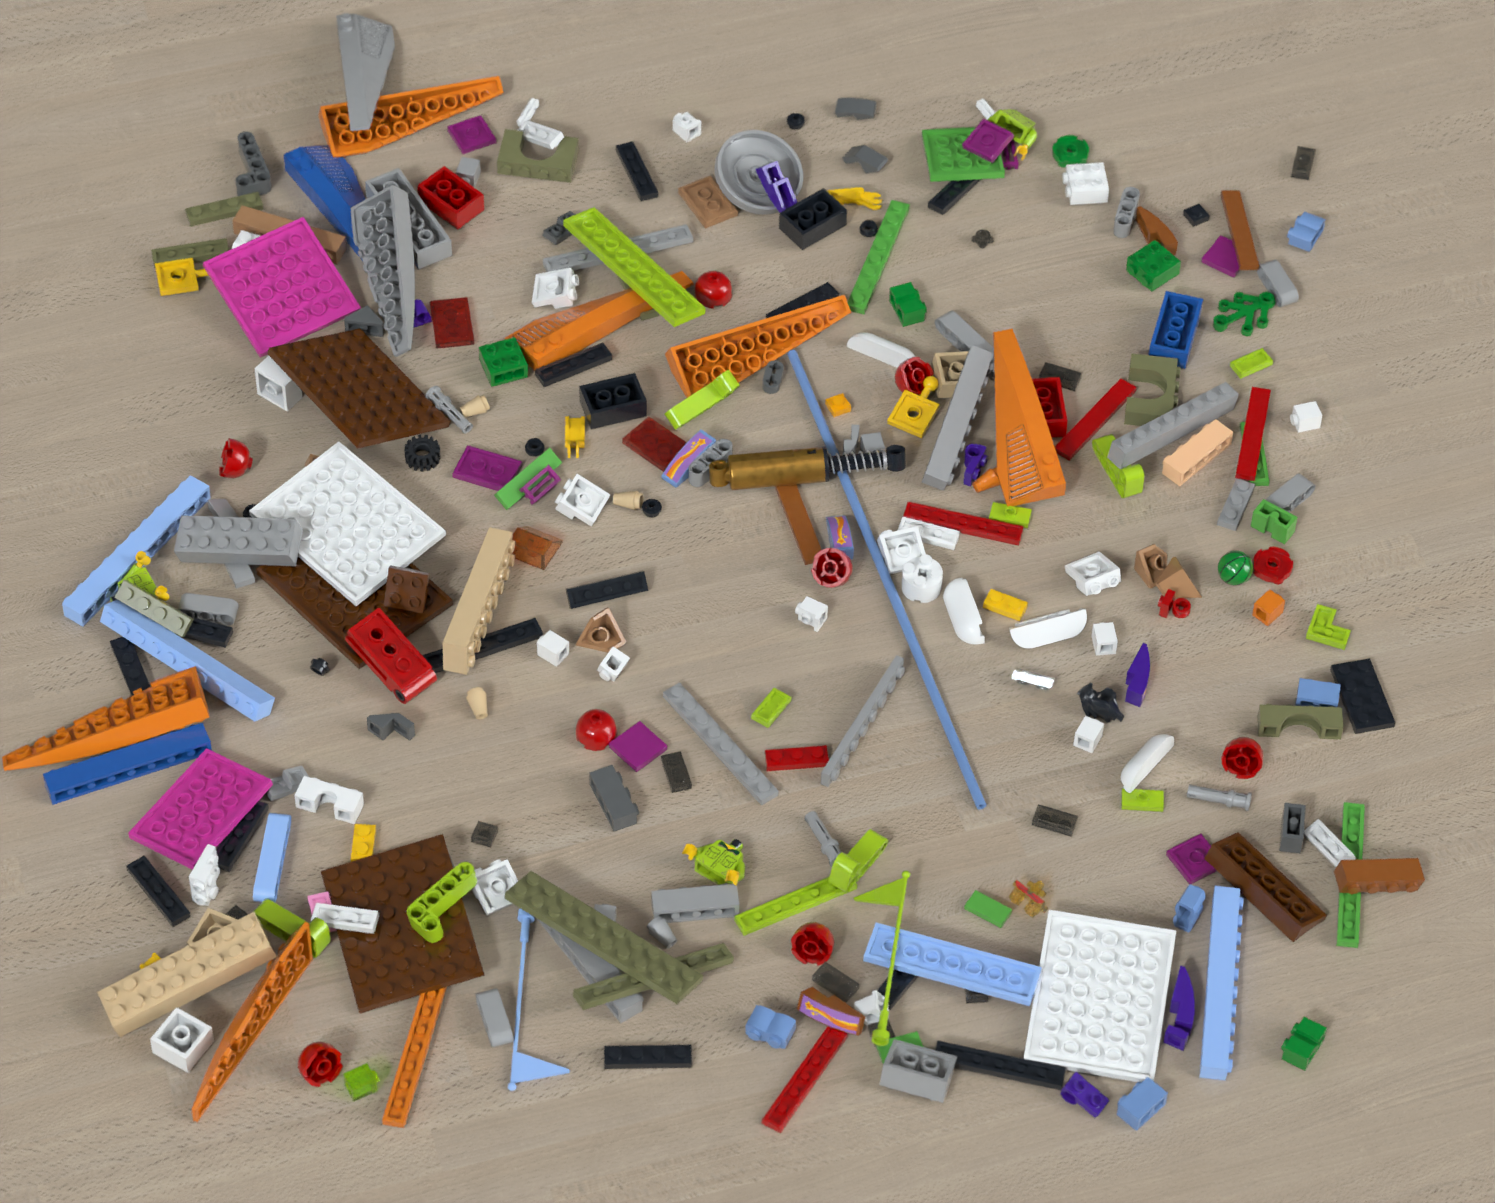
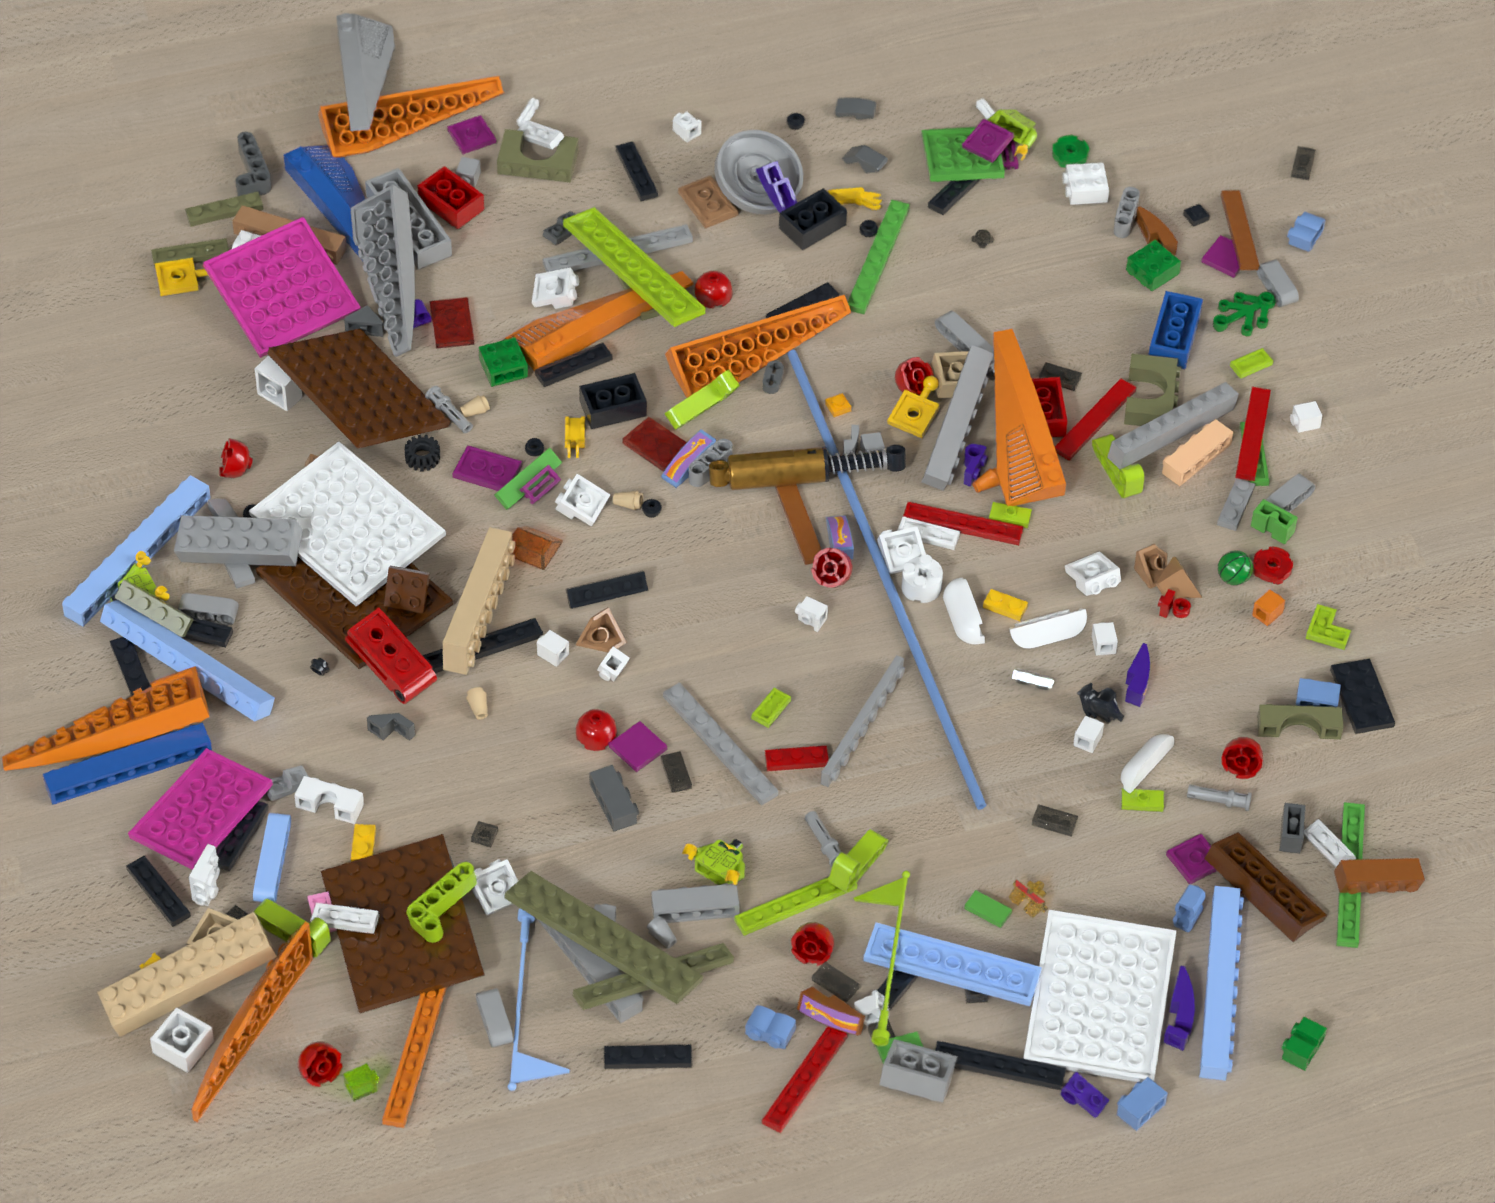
white brick [847,332,915,368] -> none
green brick [889,282,927,327] -> none

